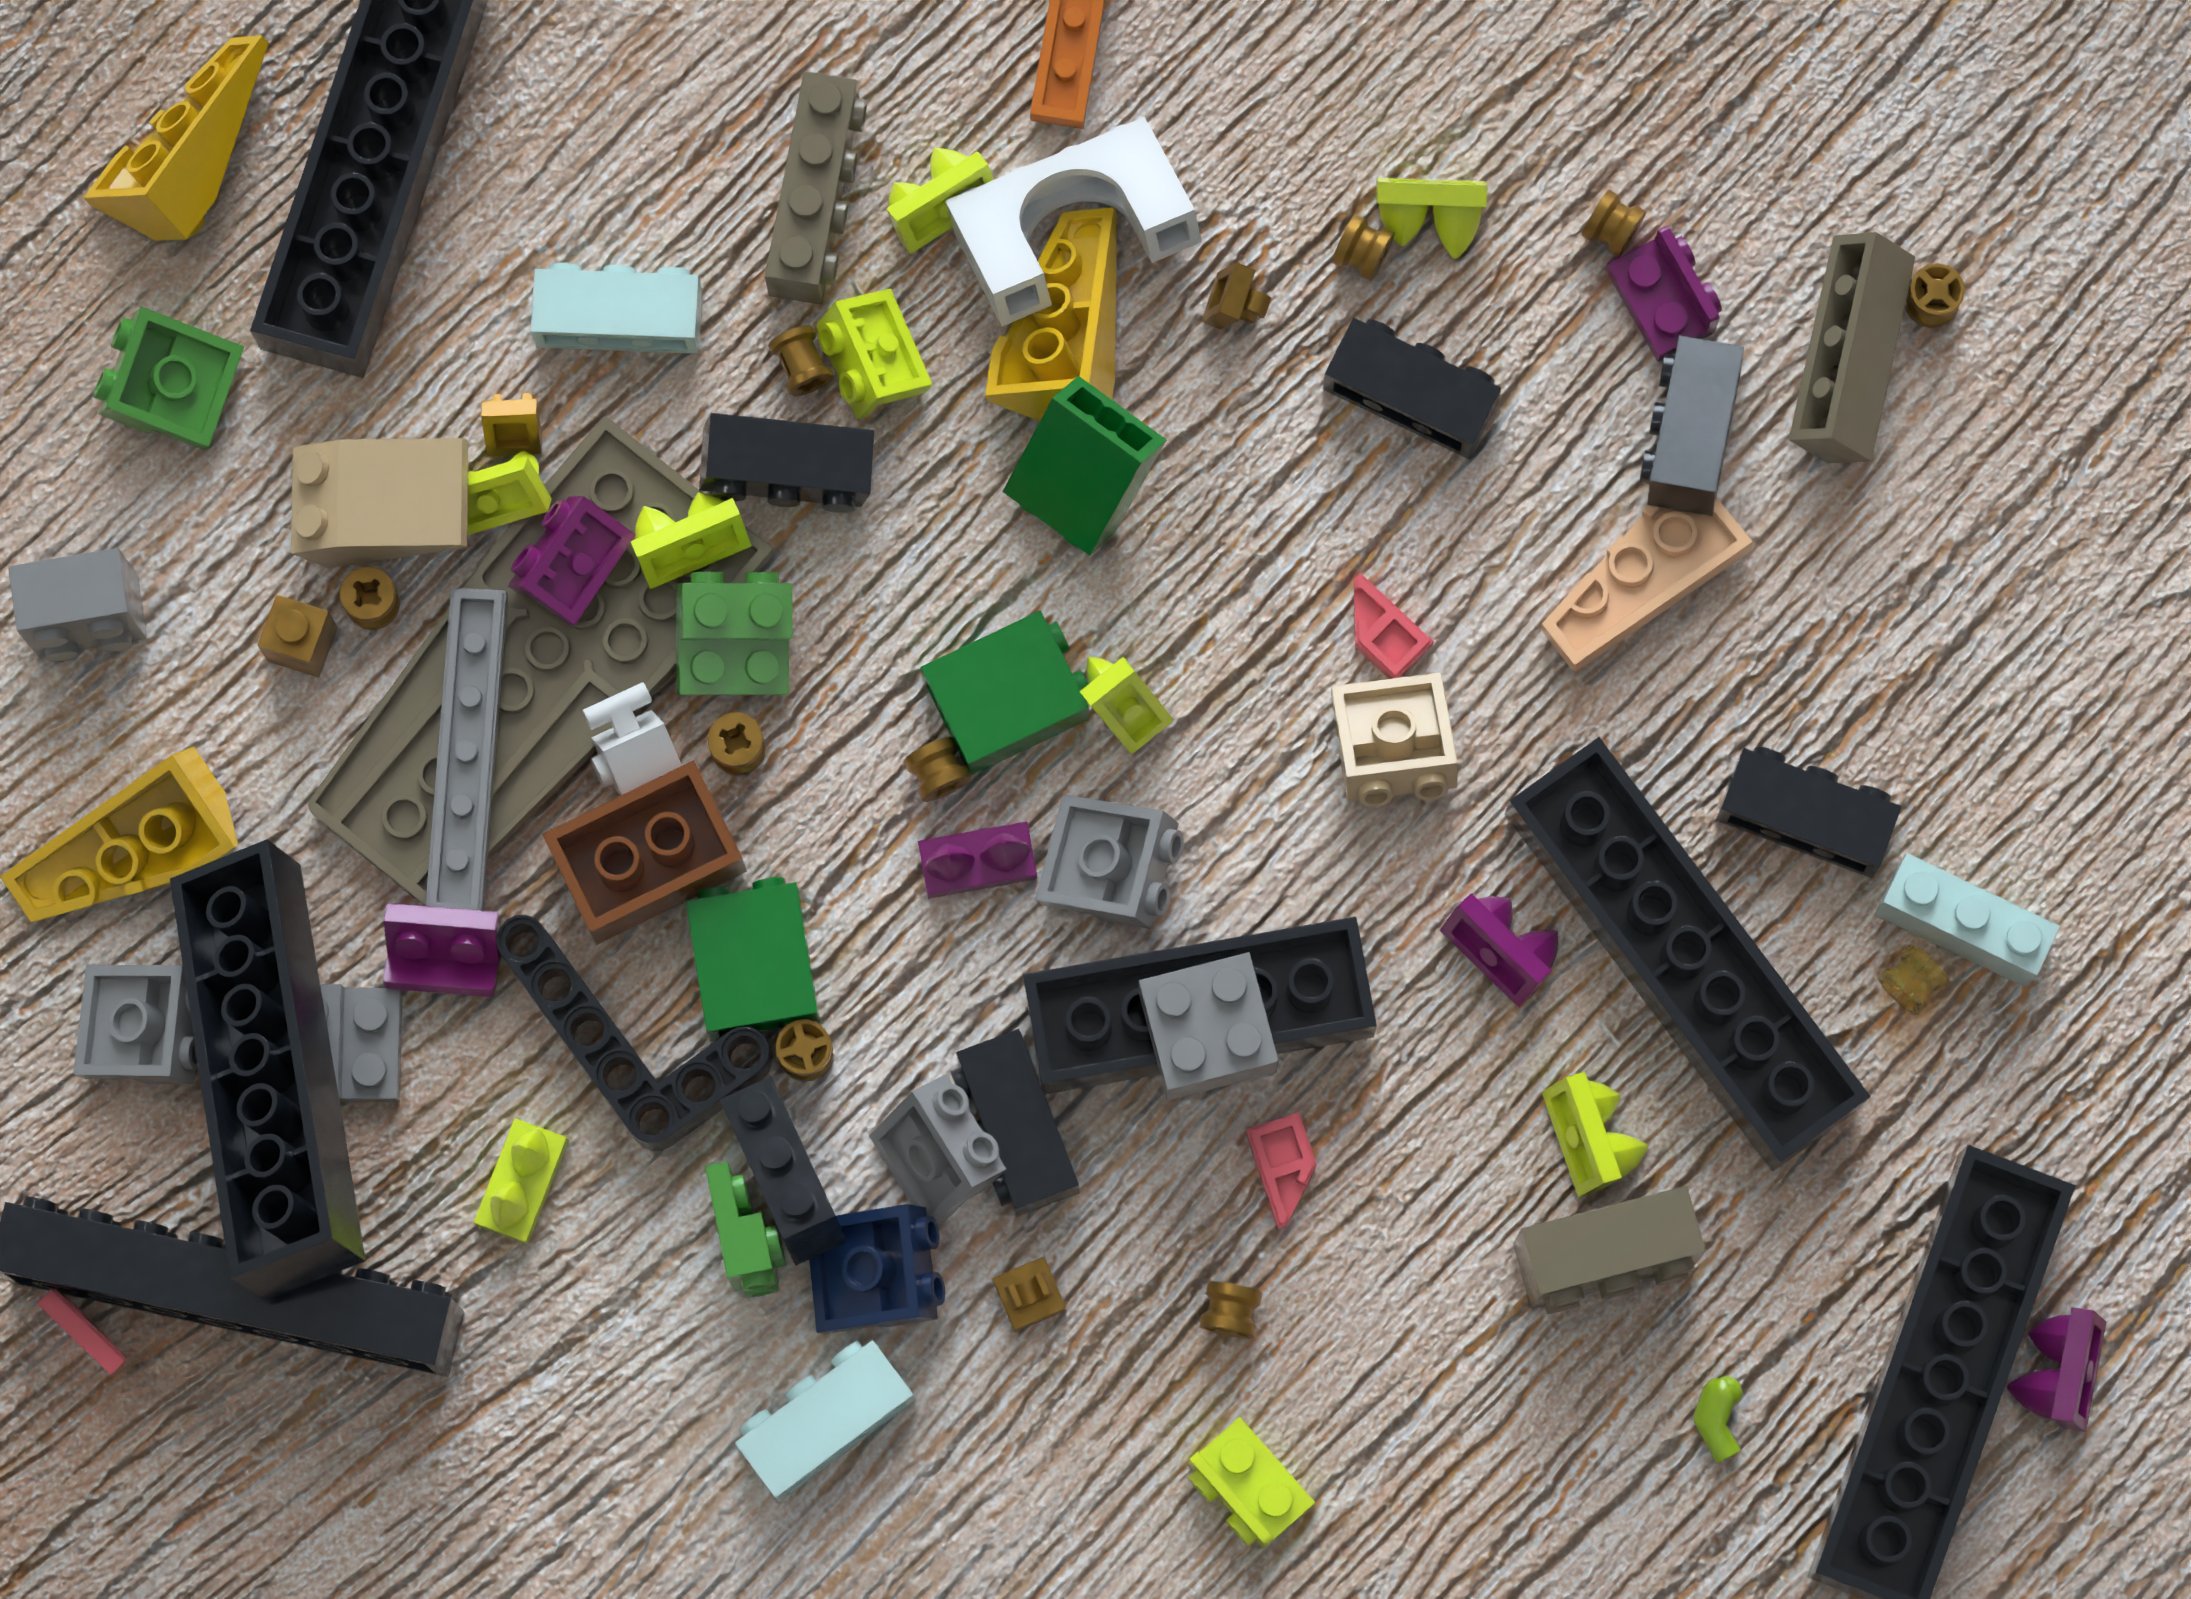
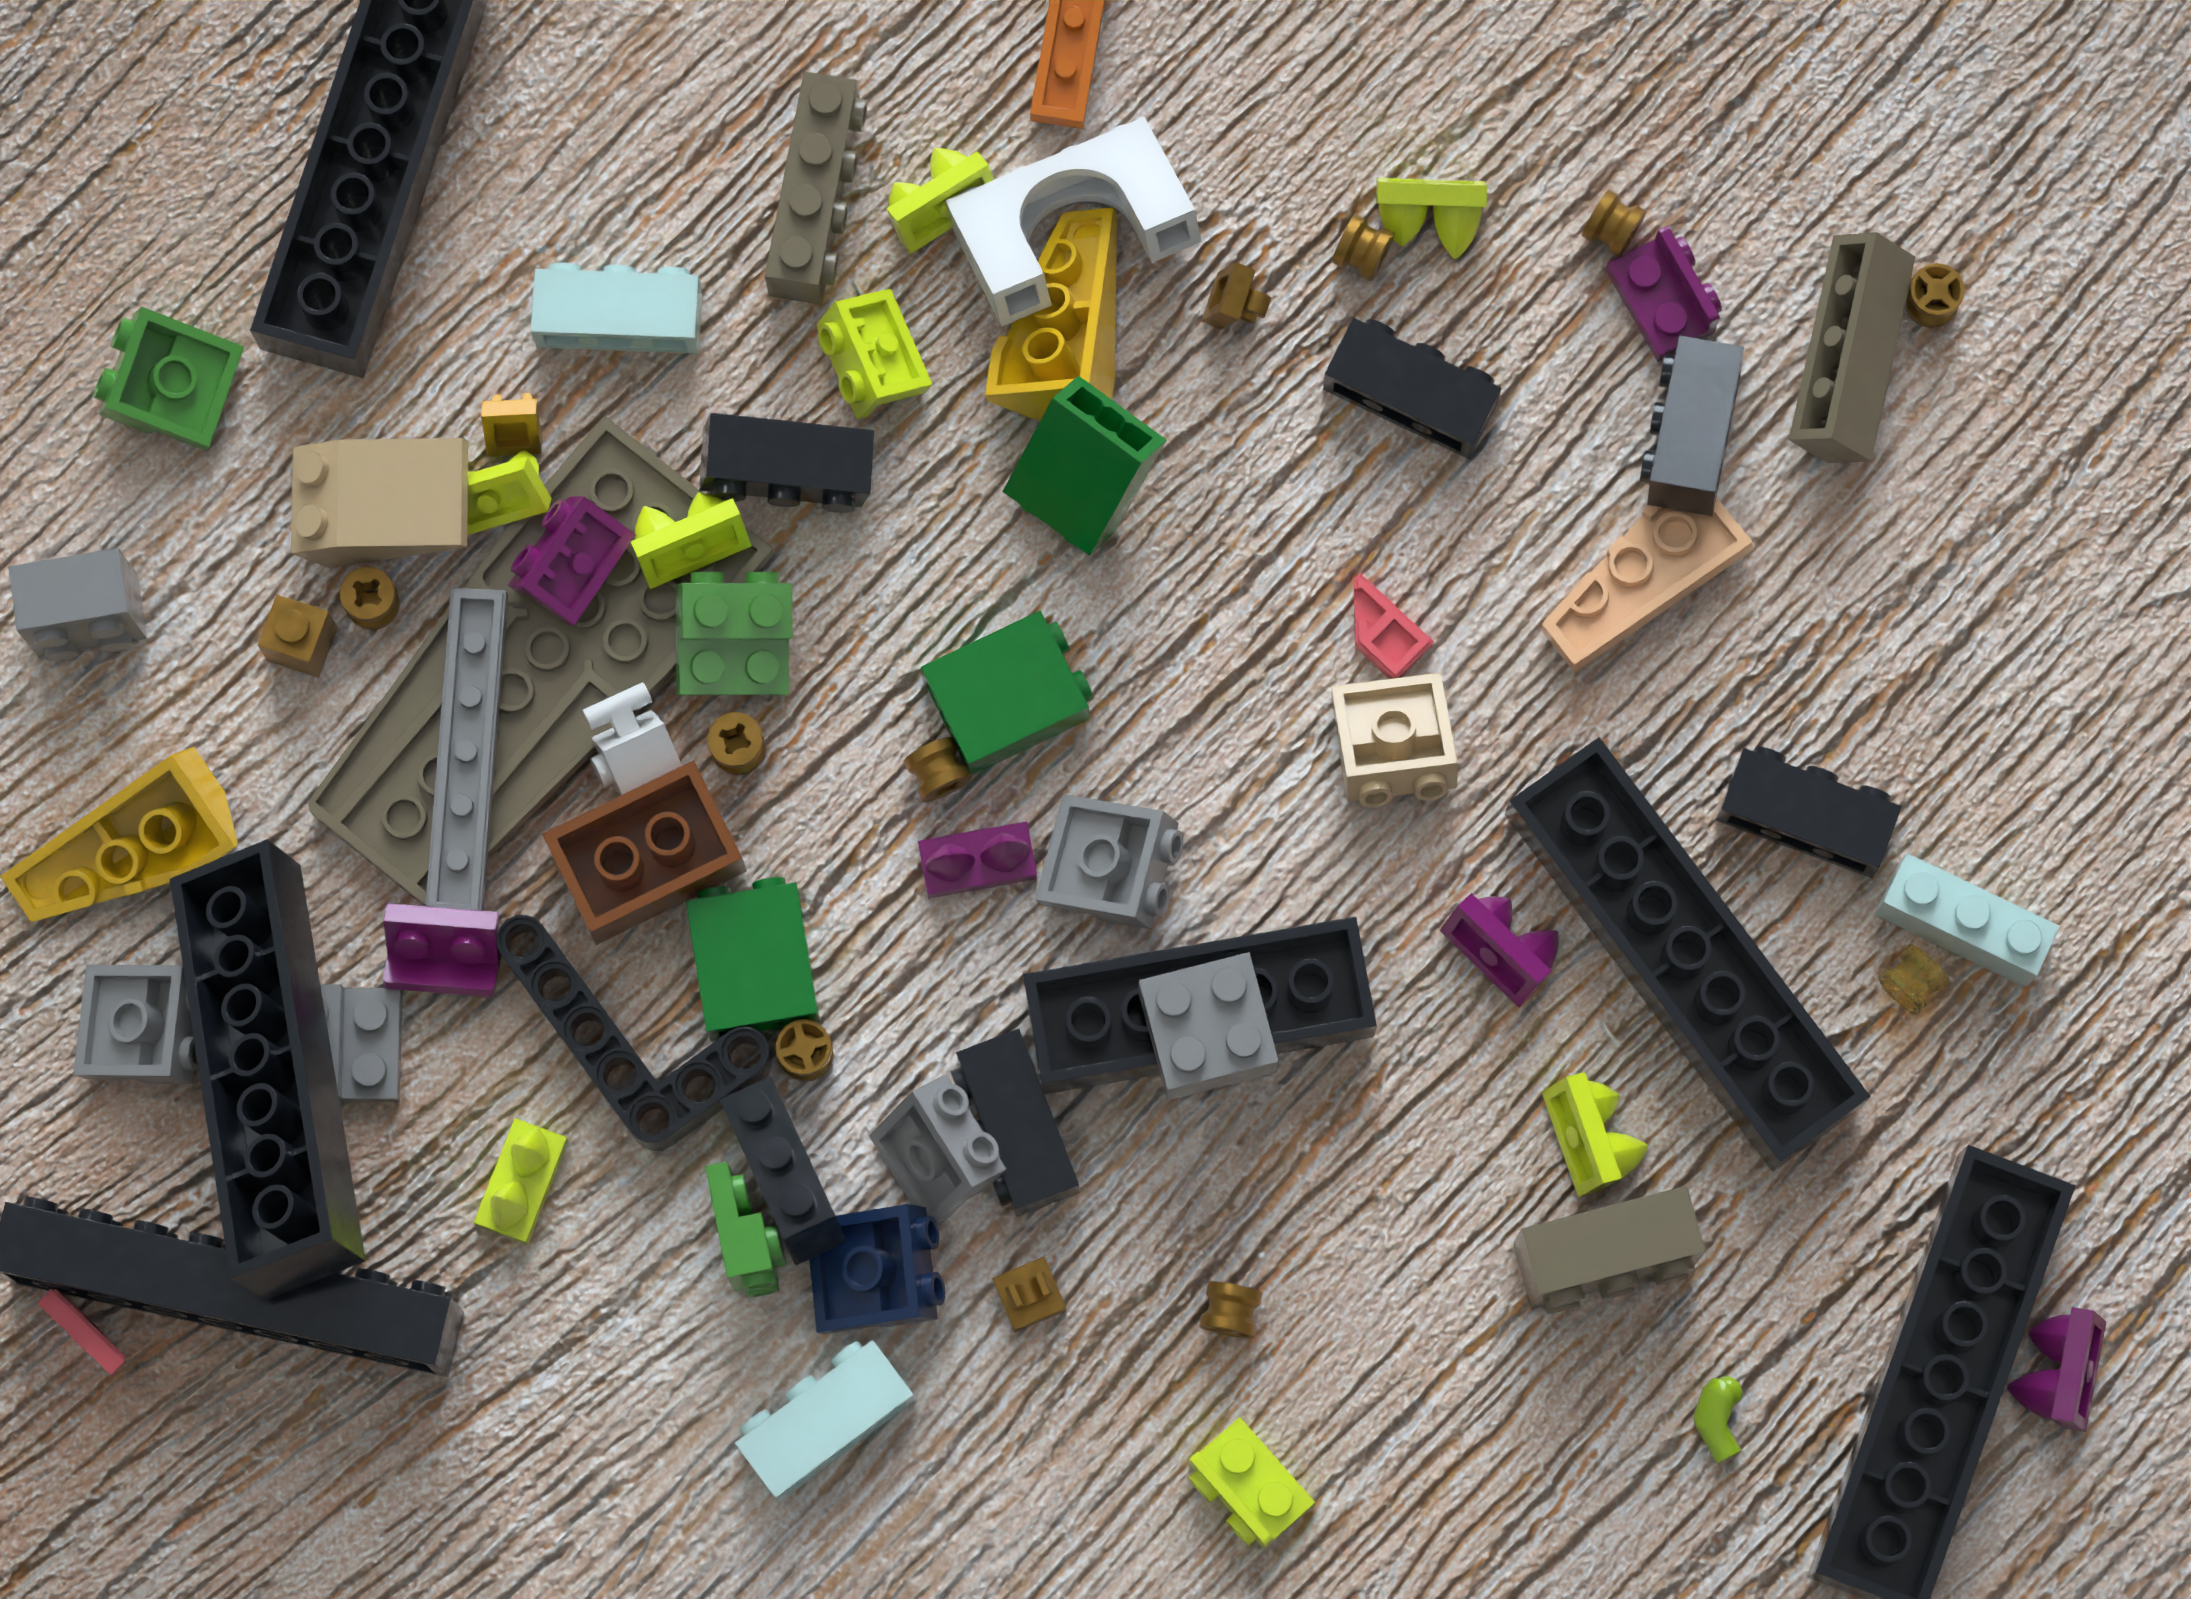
yellow wedge [84,35,269,241] -> none
pearl gold bush [768,325,834,397] -> none
neon yellow tile [1079,656,1175,755] -> none
coral tile [1245,1112,1317,1230] -> none

